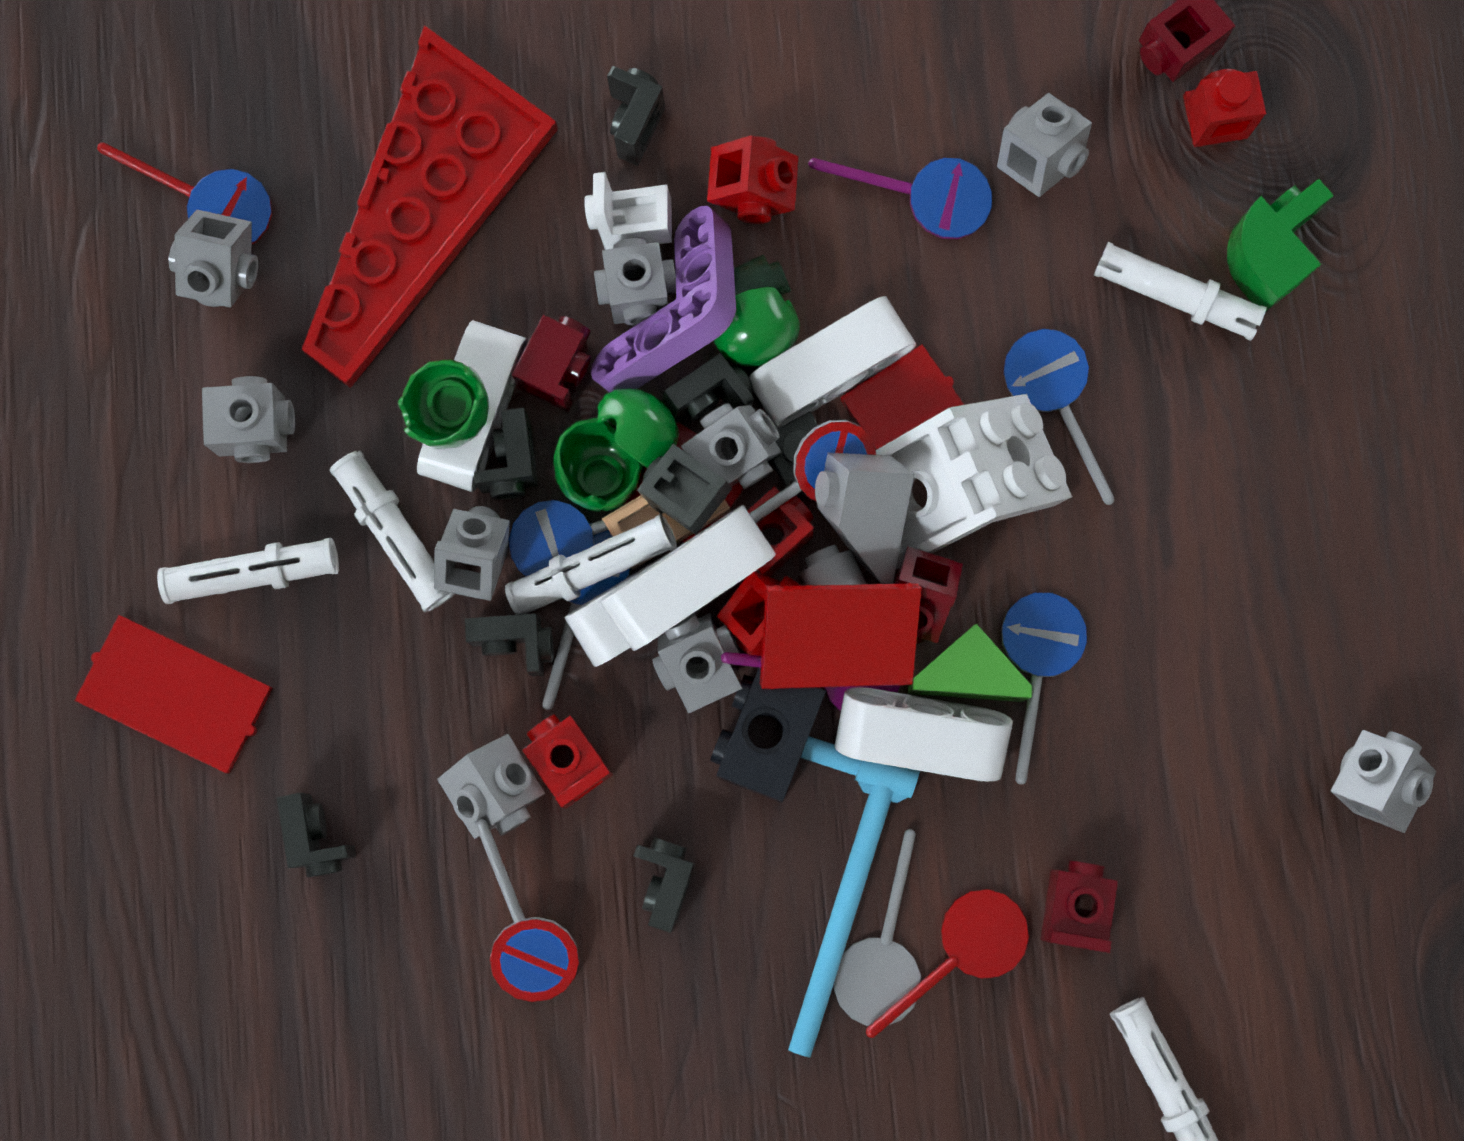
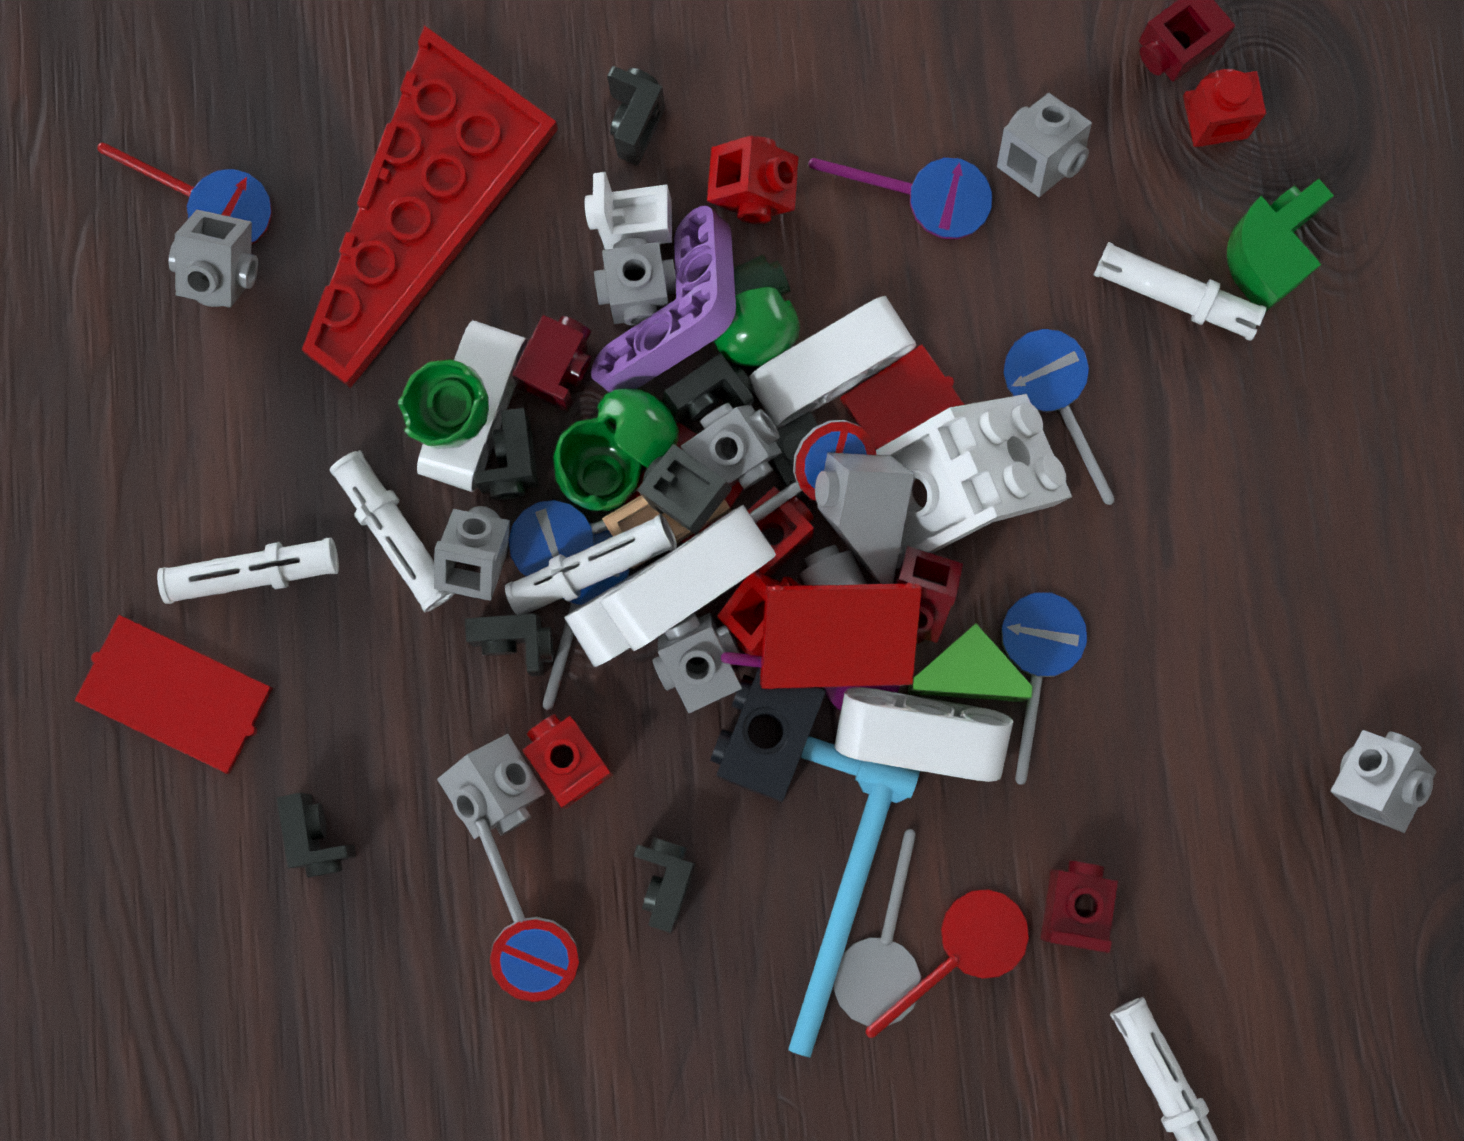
light grey brick [202,376,295,463] -> none

